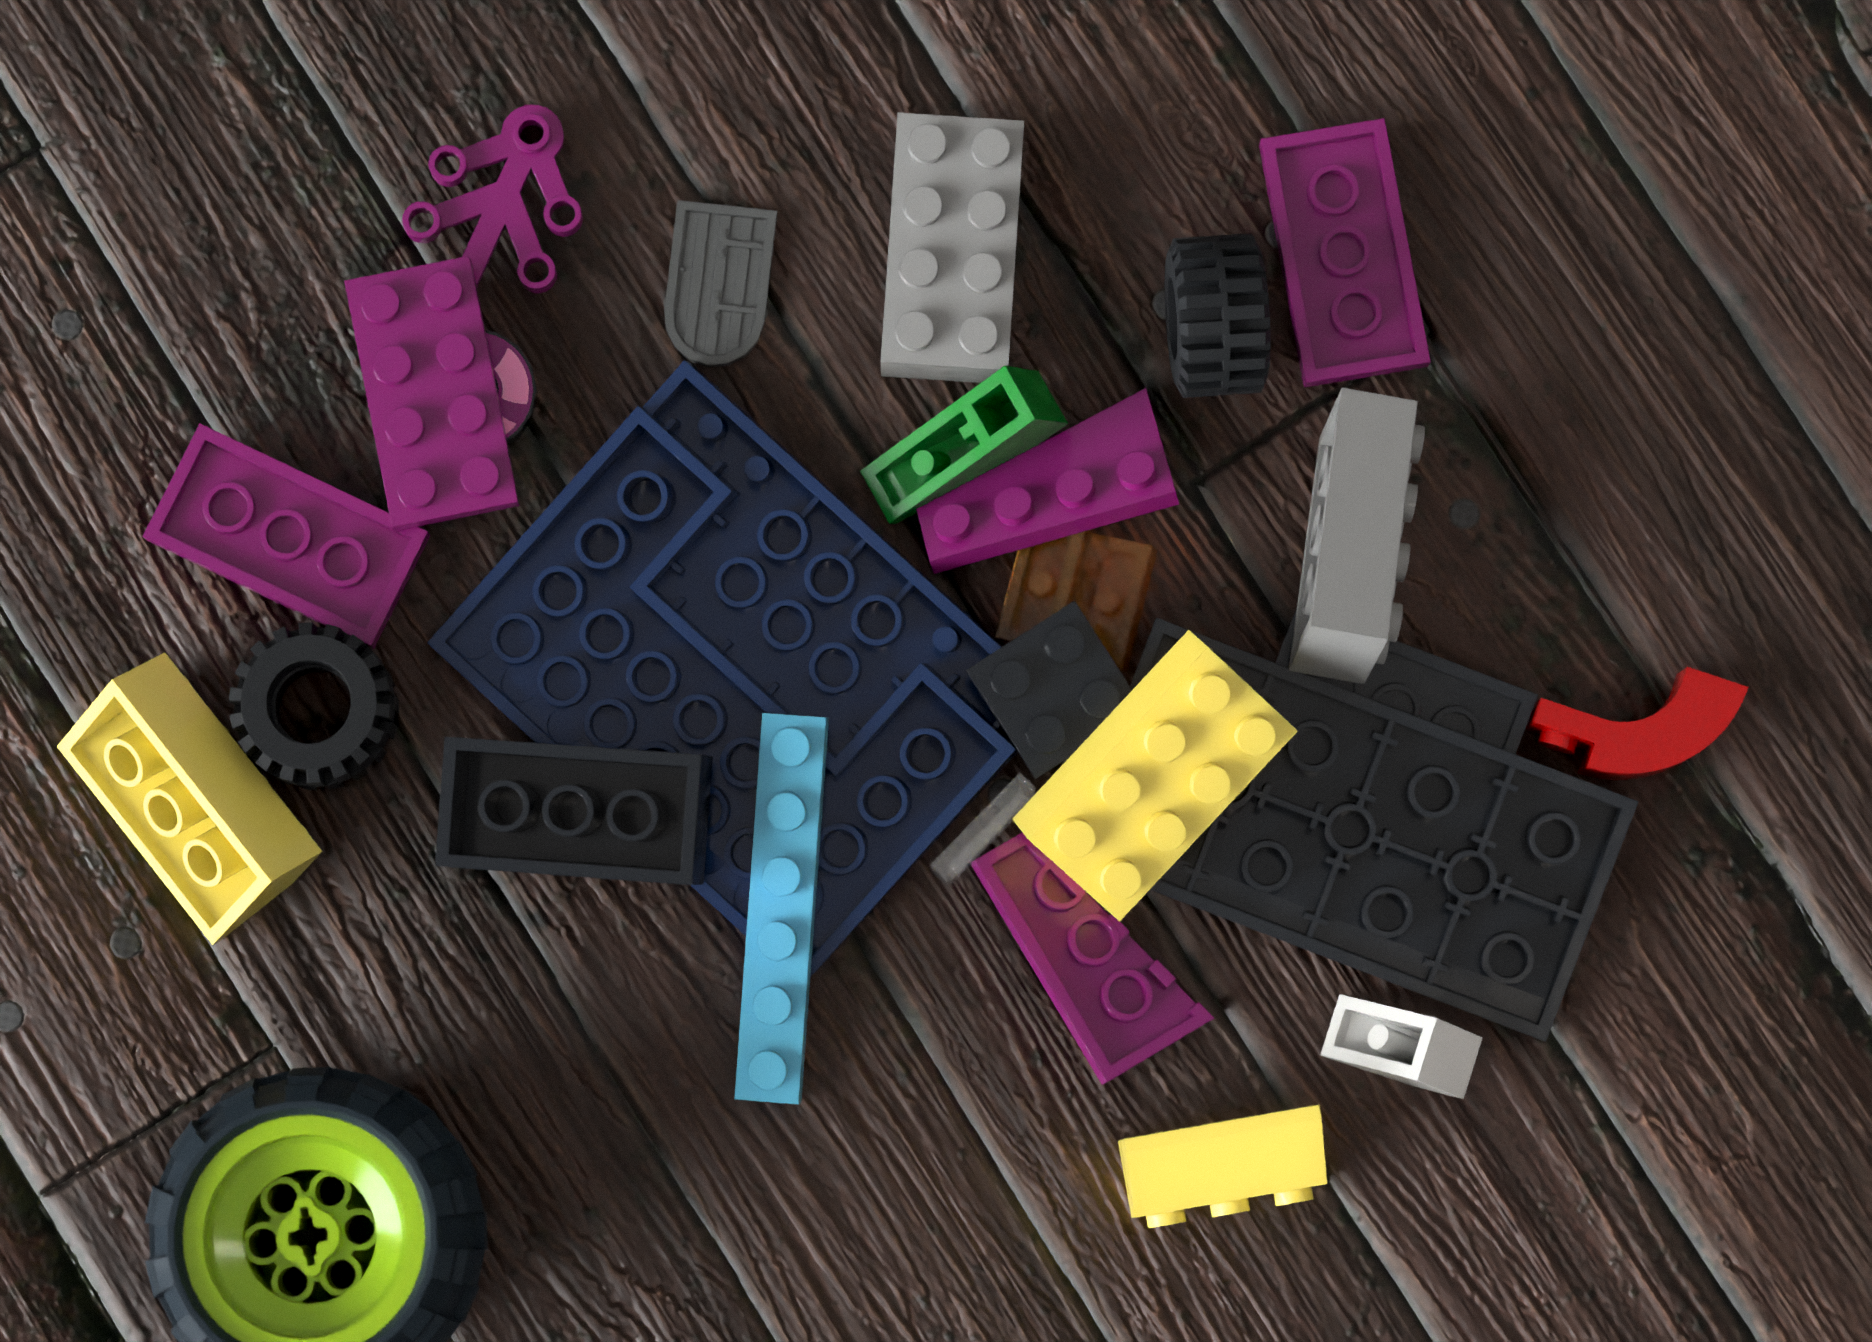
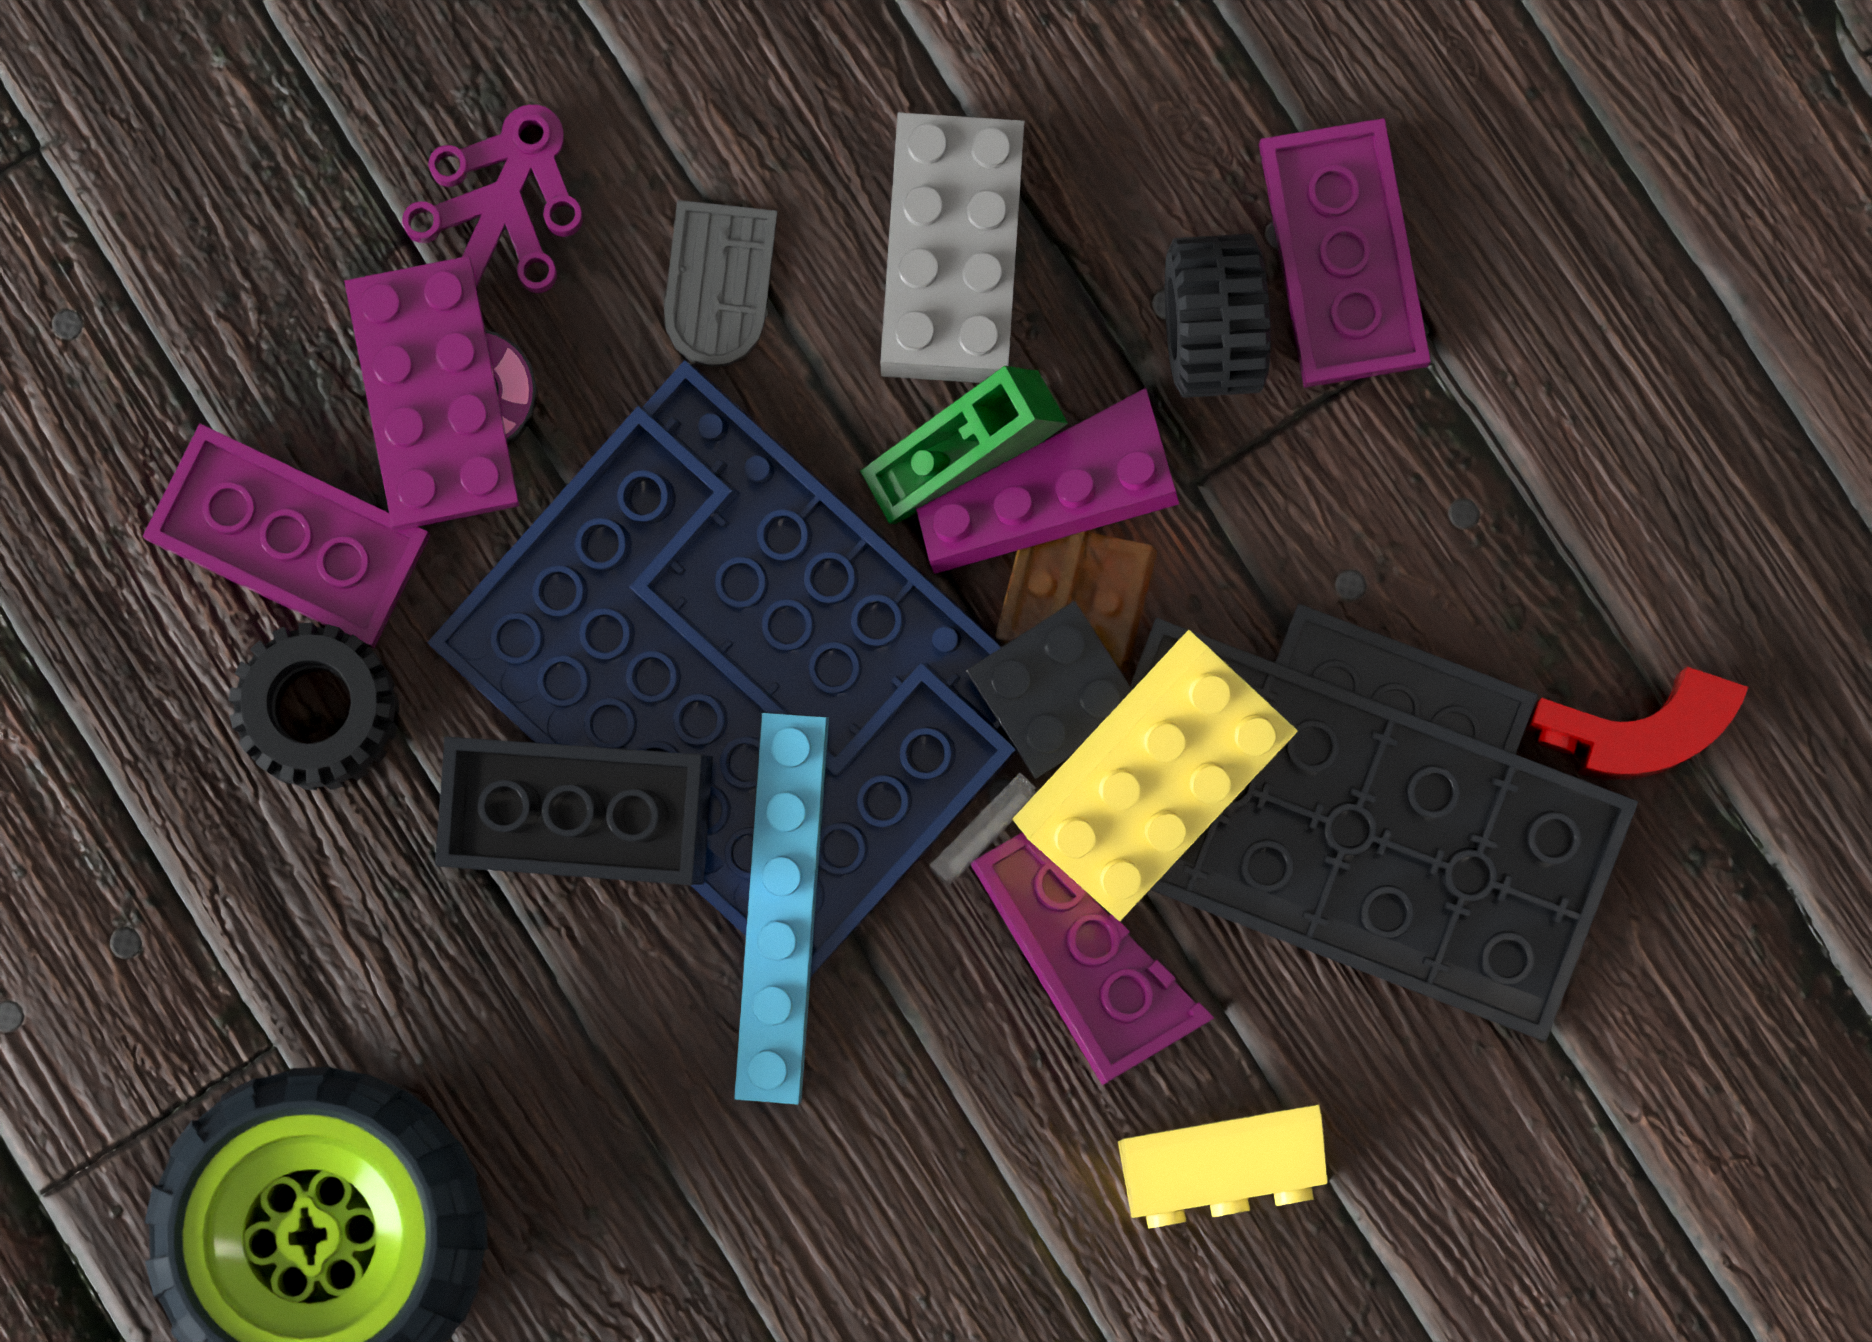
light yellow slope [57,652,322,945] -> none
light grey brick [1288,387,1425,684] -> none
white slope [1320,994,1482,1099] -> none

